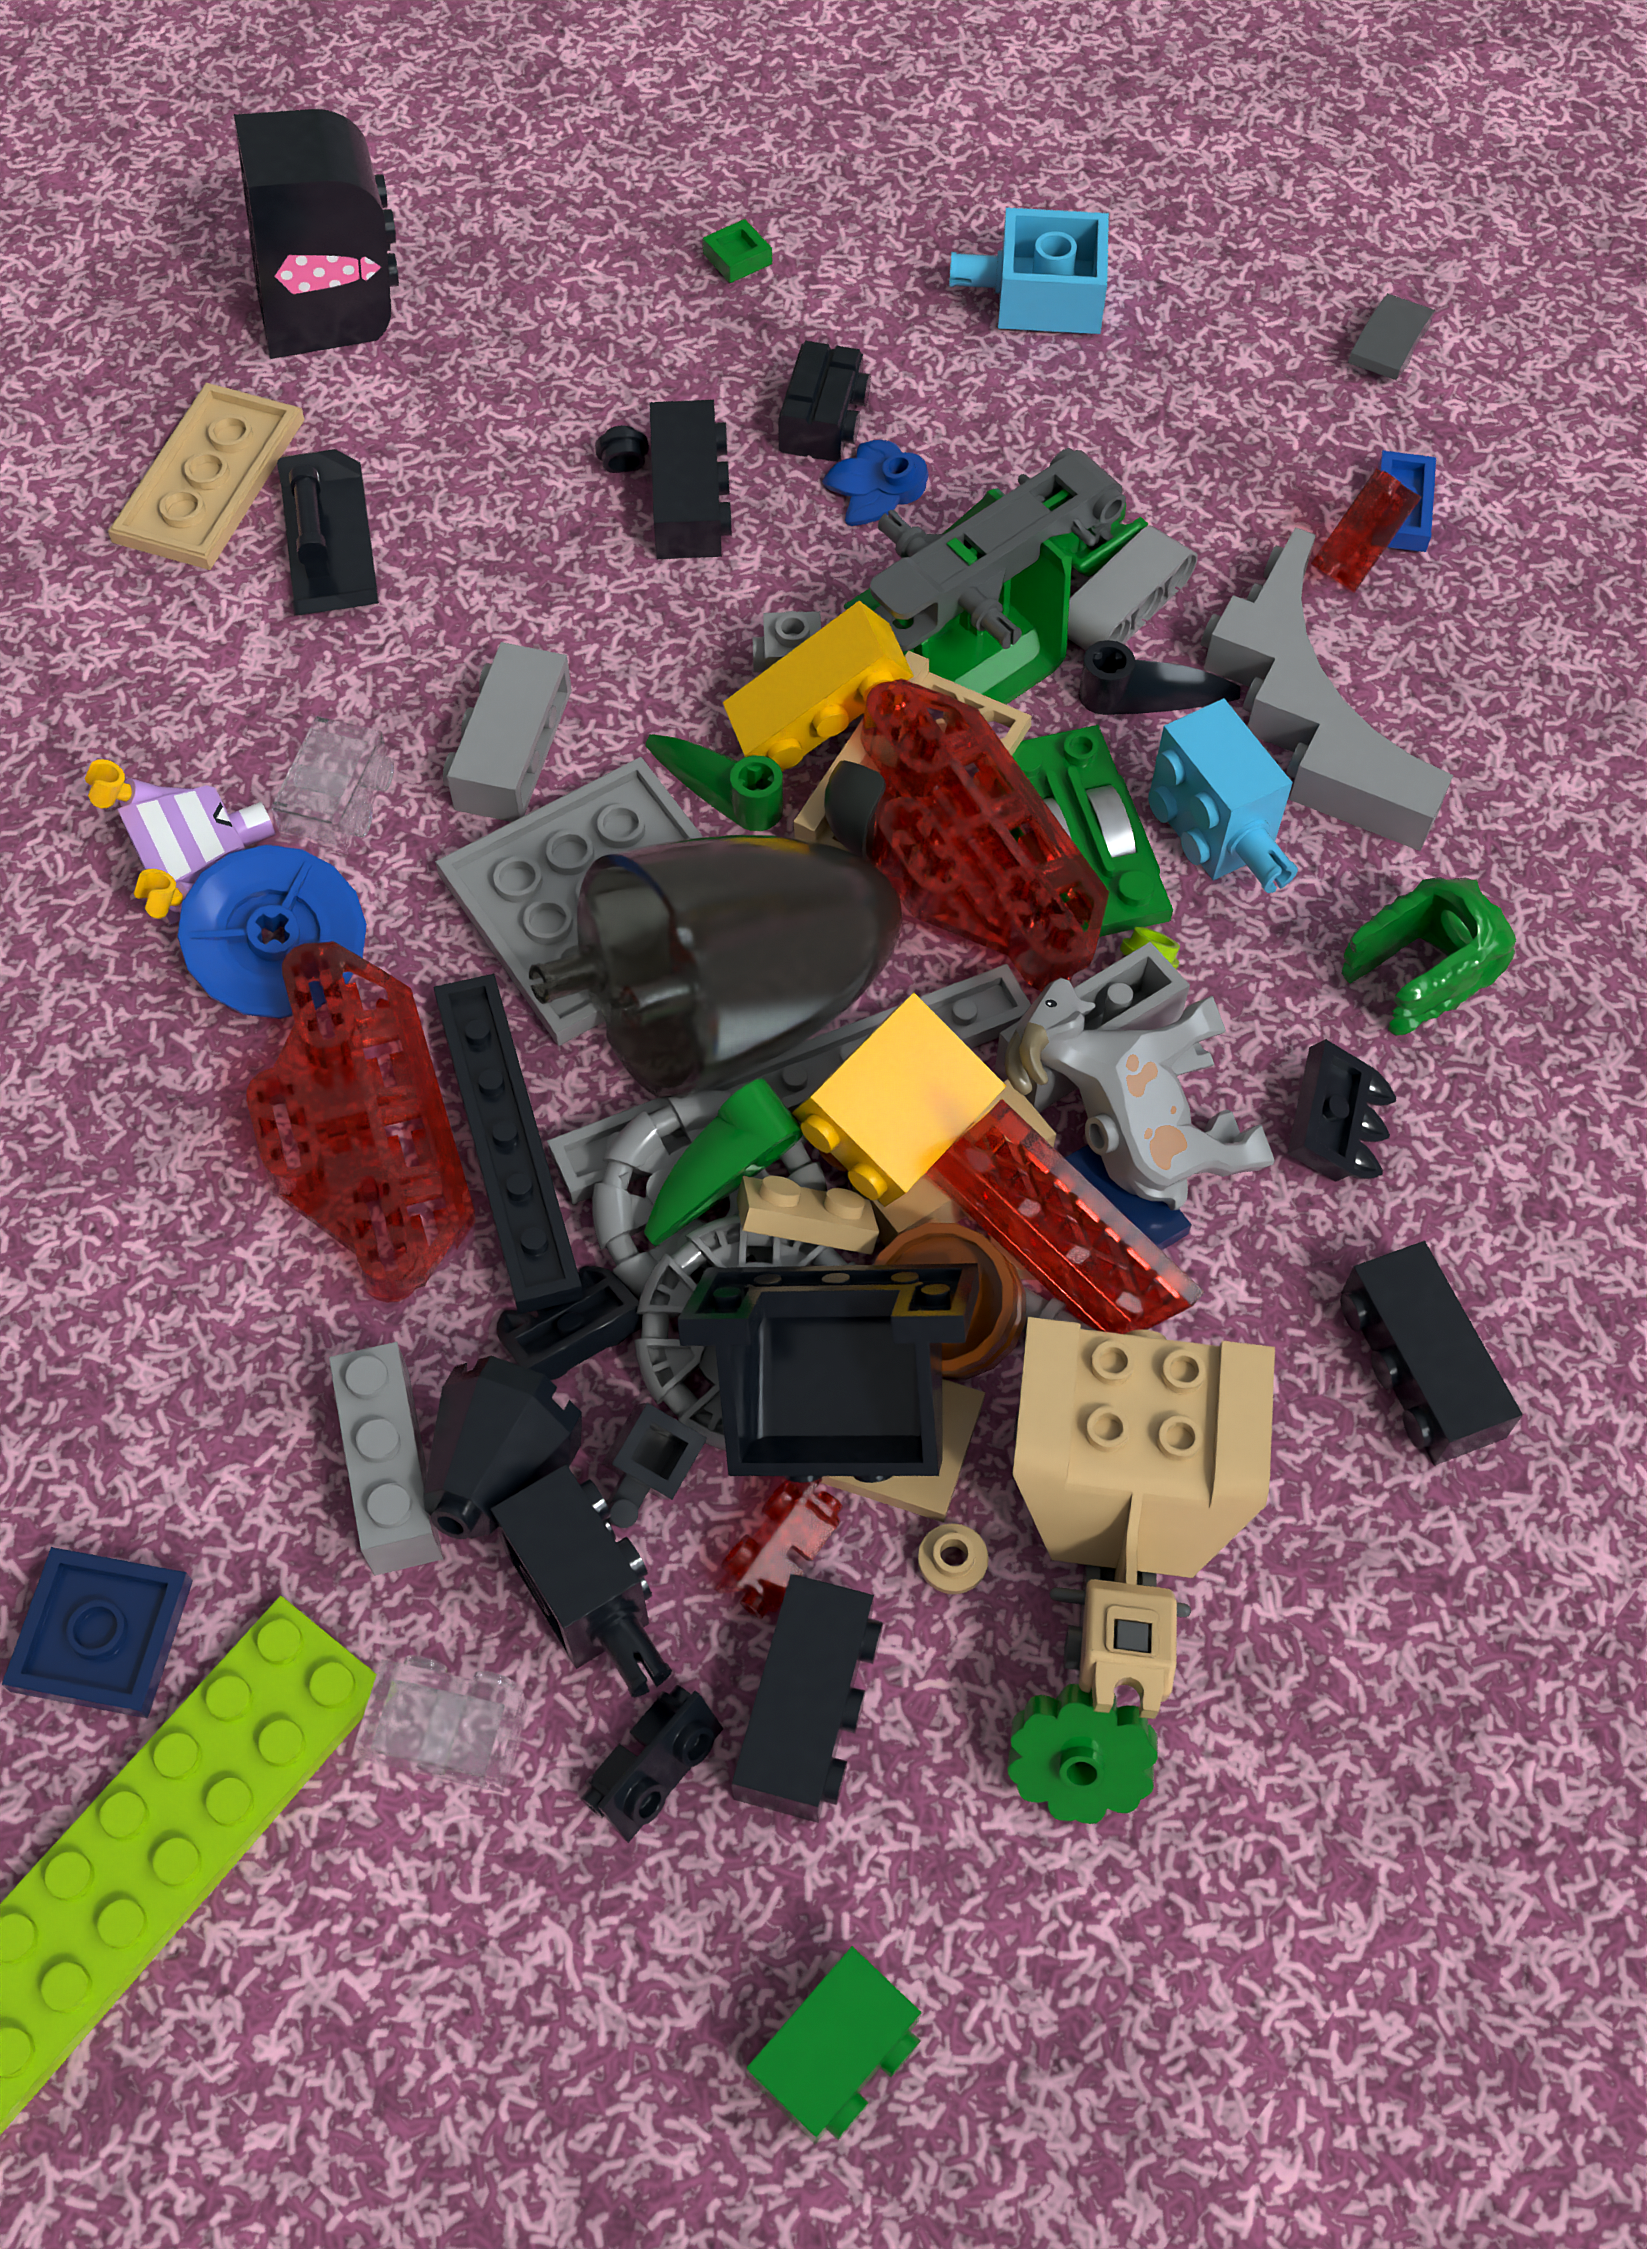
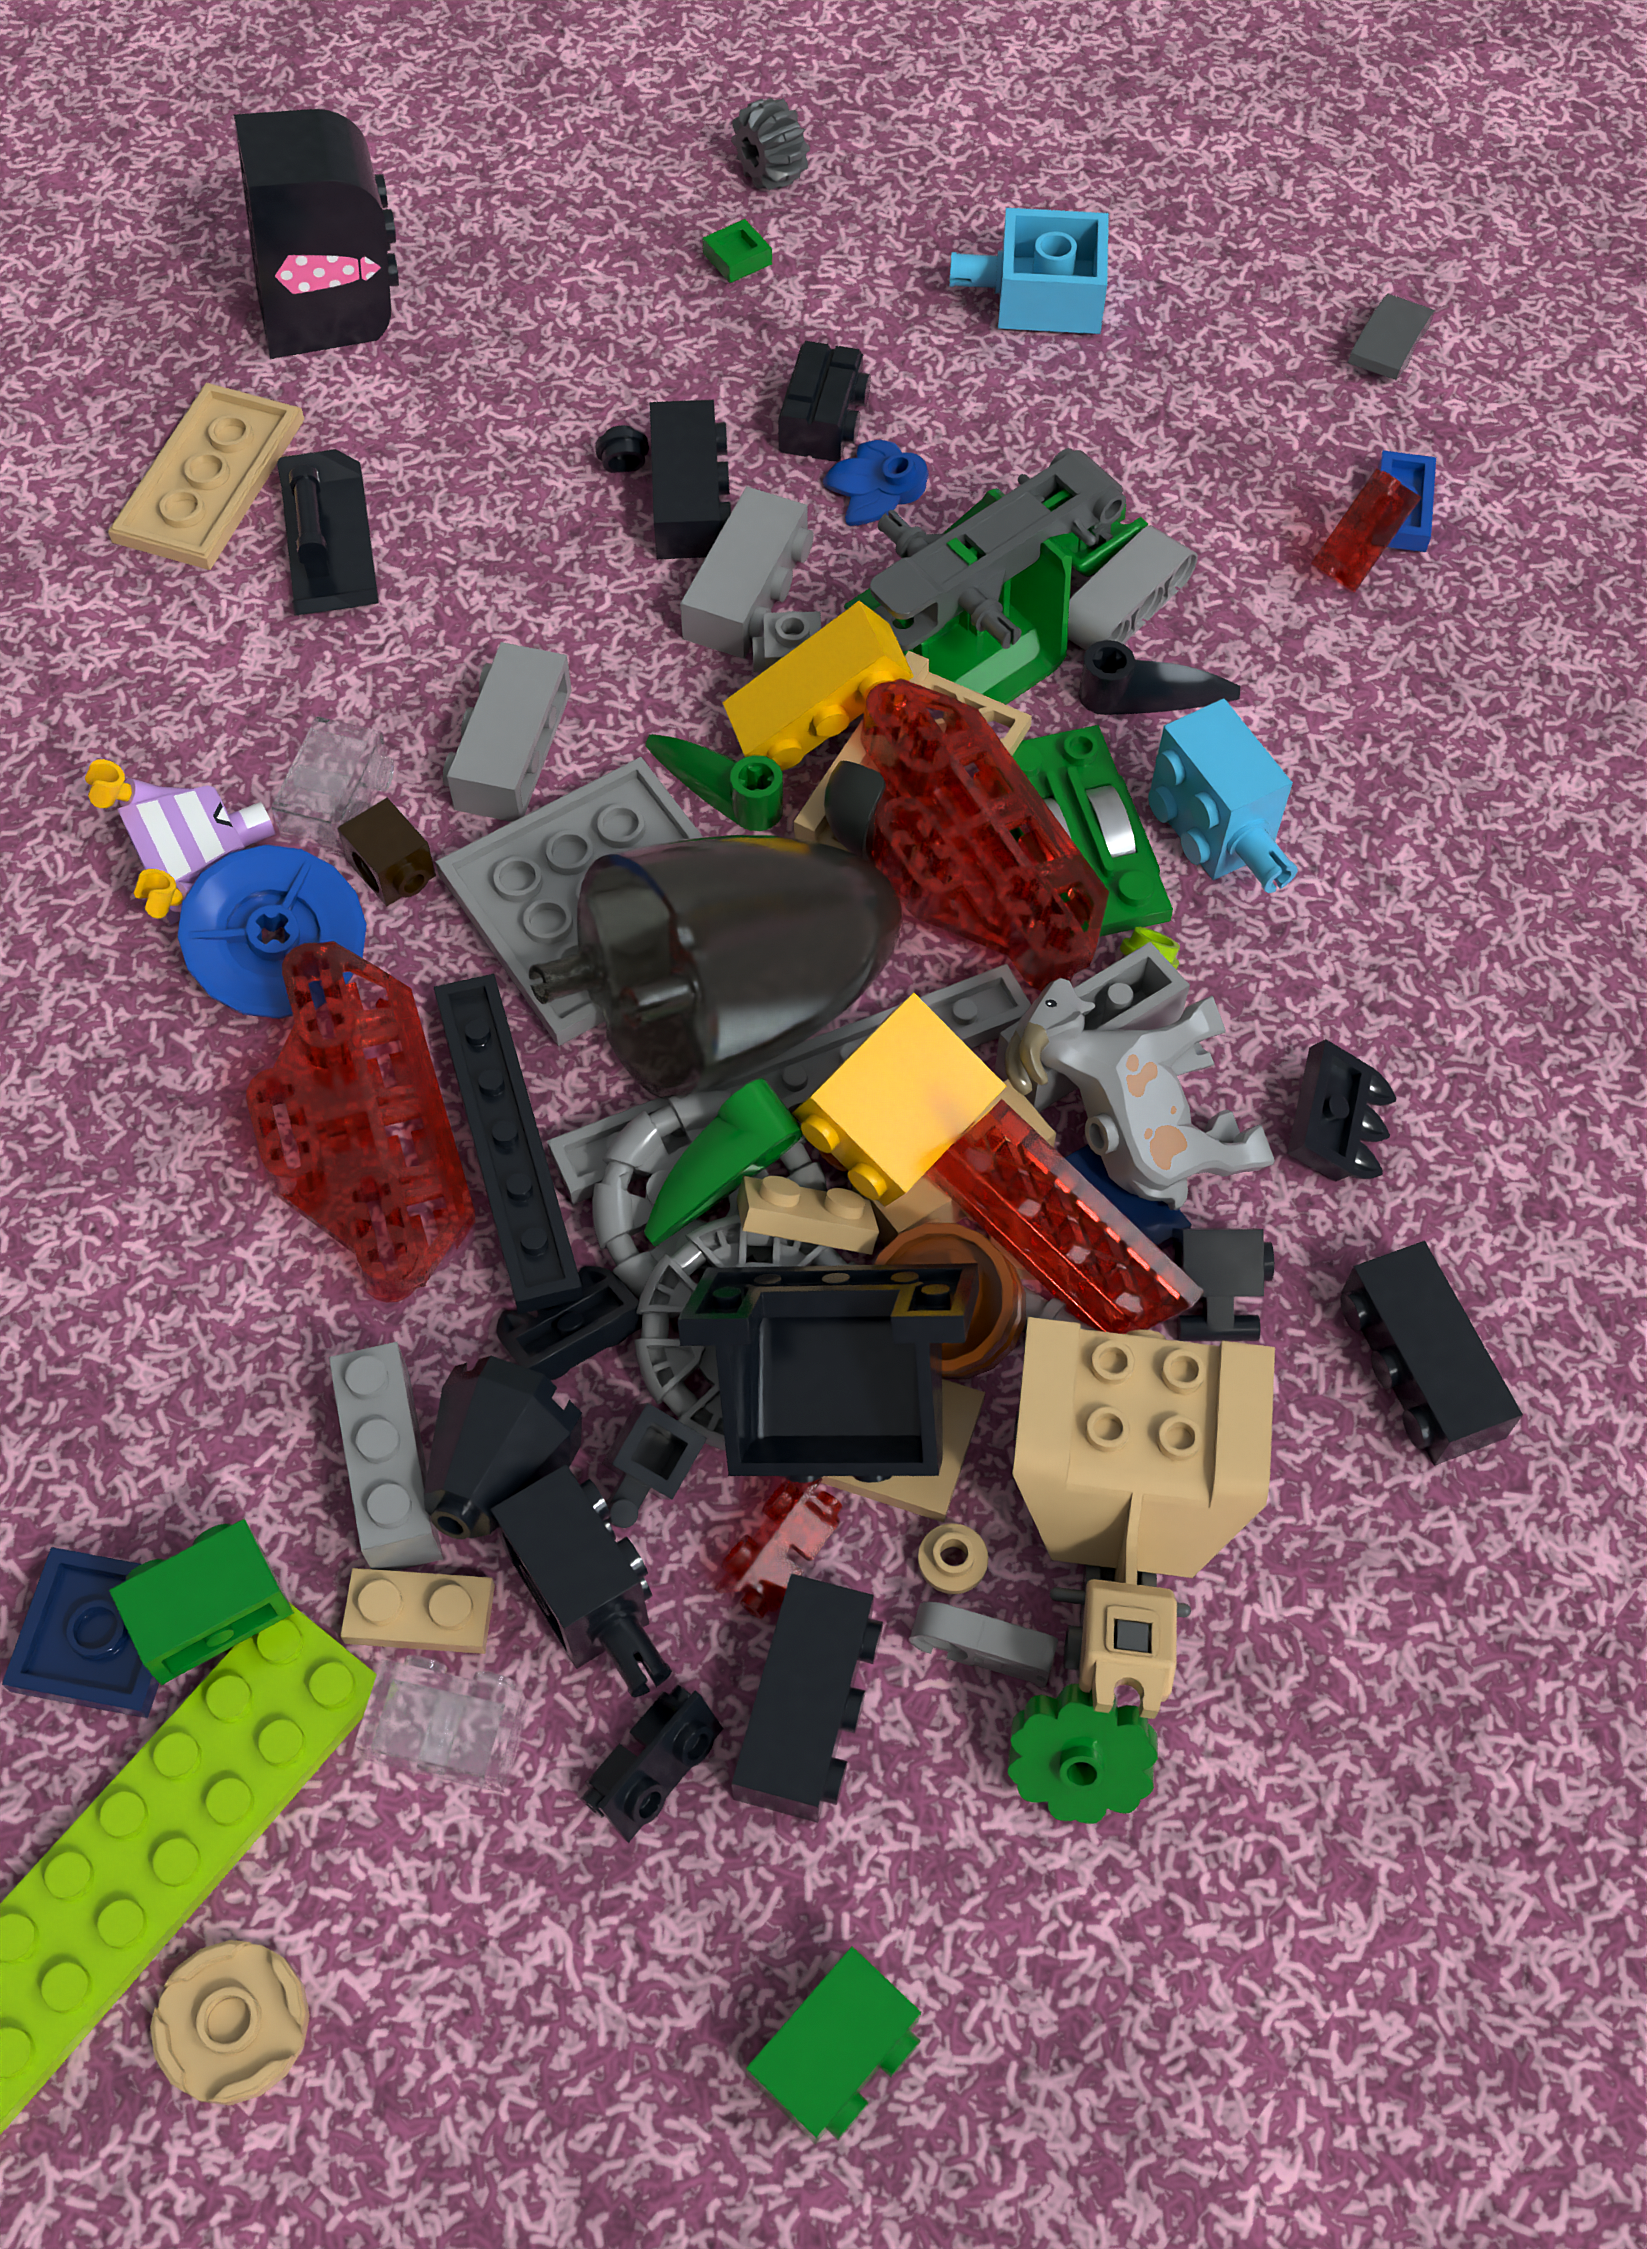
light grey arch [1201,527,1453,851] -> none
green piece [1341,877,1516,1036] -> none
none -> green brick [109,1518,294,1685]
none -> tan tile [150,1940,310,2105]
none -> dark brown brick [337,797,436,907]
none -> tan plate [341,1568,495,1654]
none -> light grey brick [680,486,814,659]
none -> dark grey gear [731,98,810,190]
none -> light grey piece [909,1602,1058,1688]
none -> black brick [1172,1228,1274,1342]

